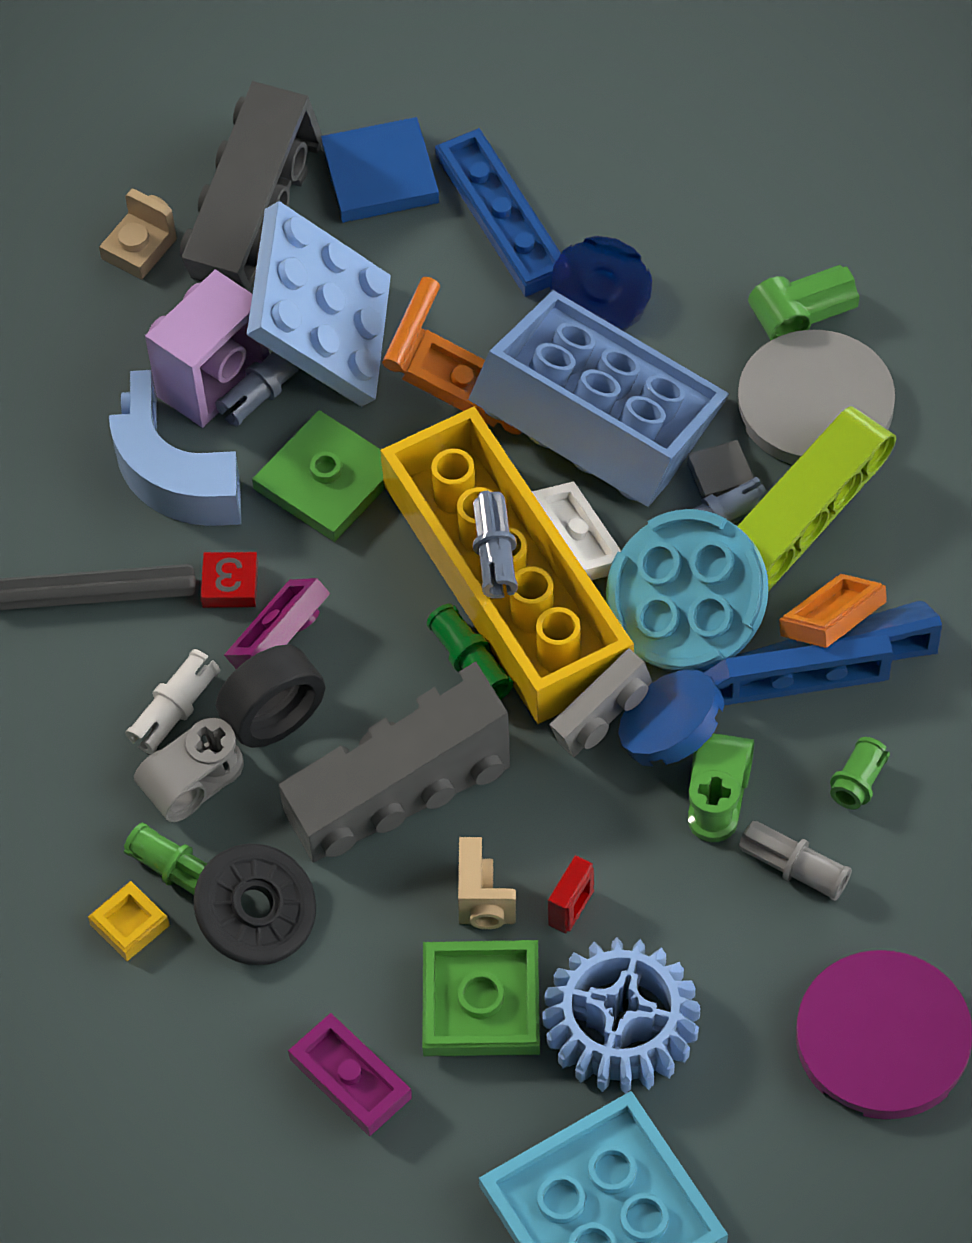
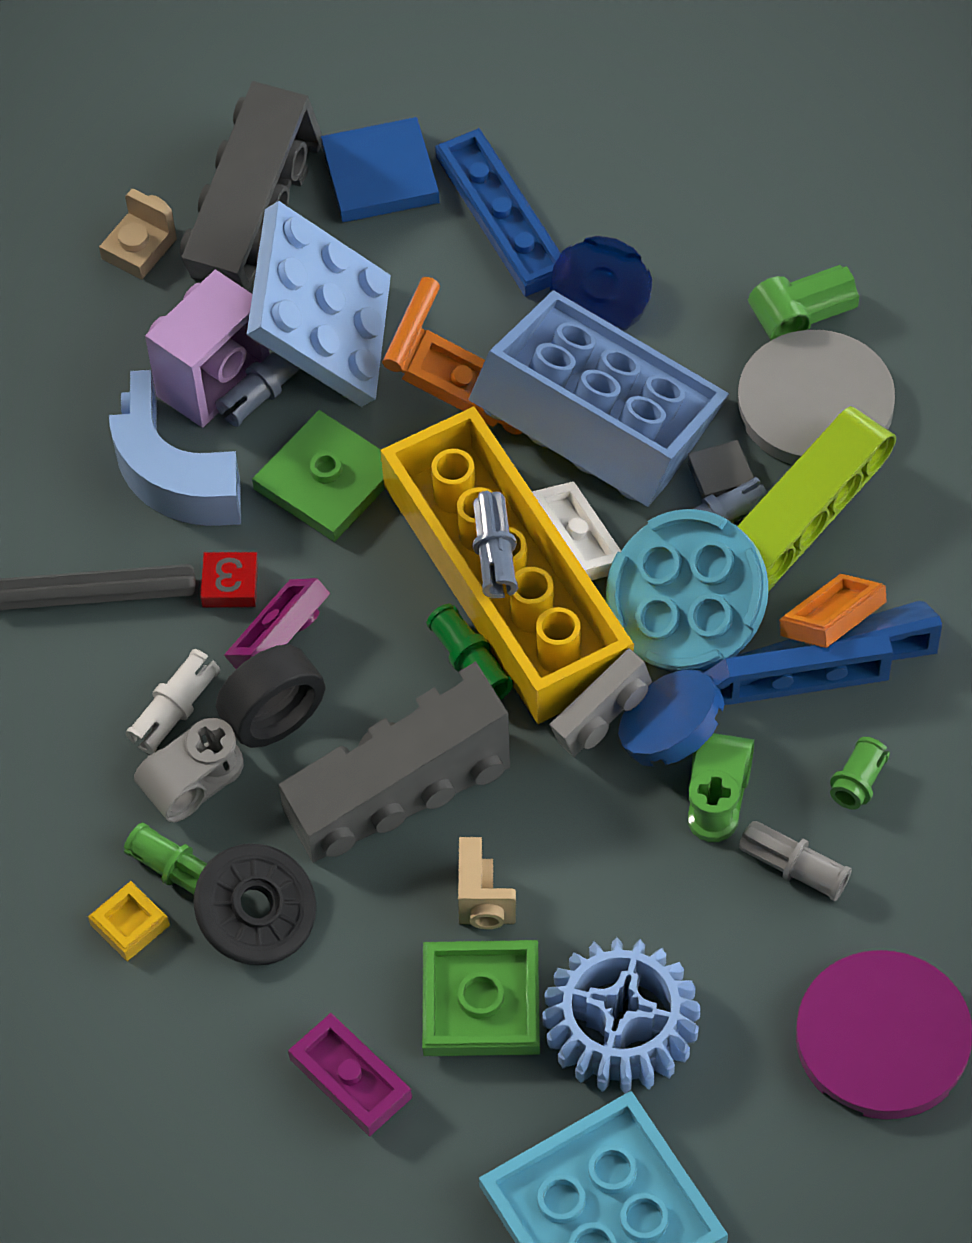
red tile [548,855,594,934] -> none

